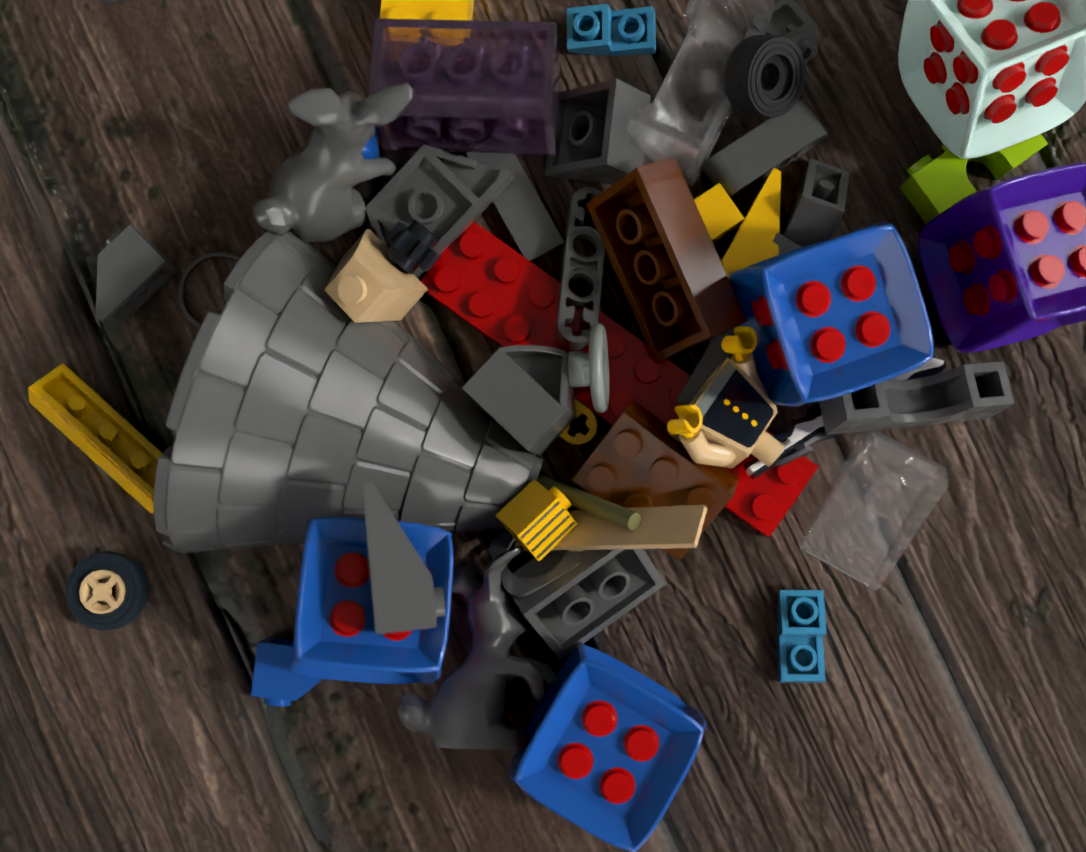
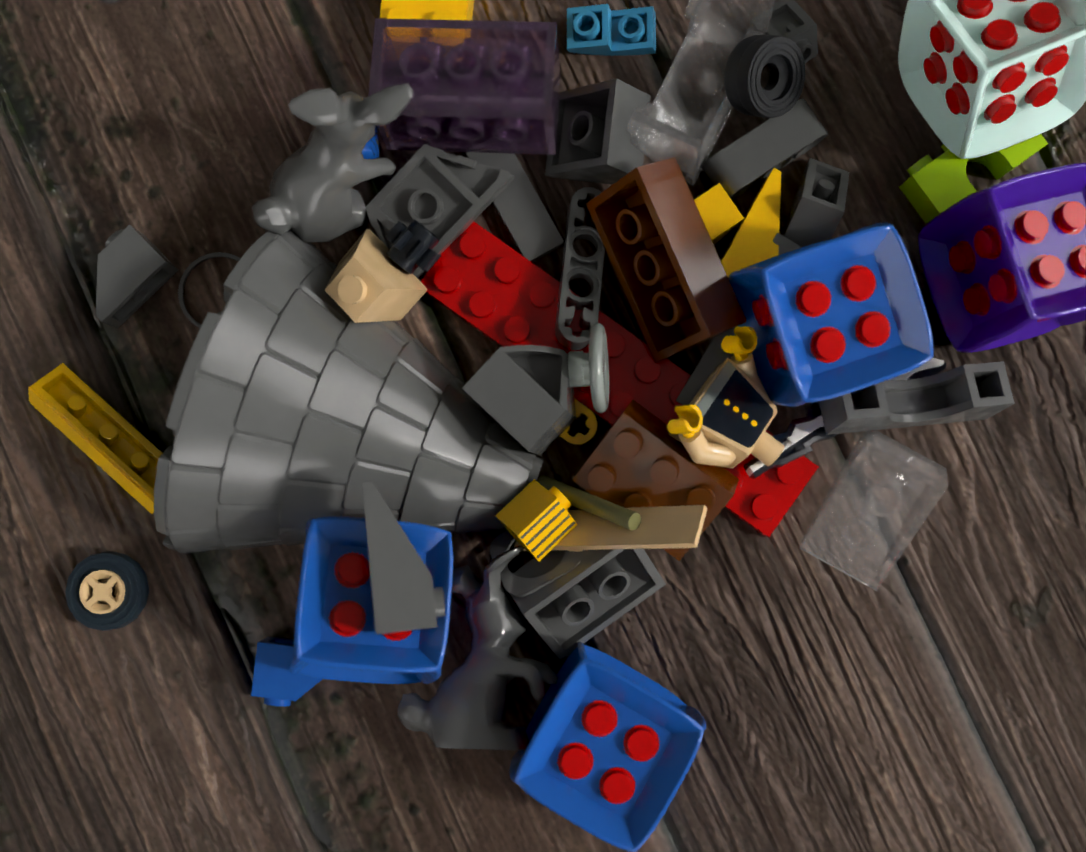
dark azure slope [777,590,827,683] -> none

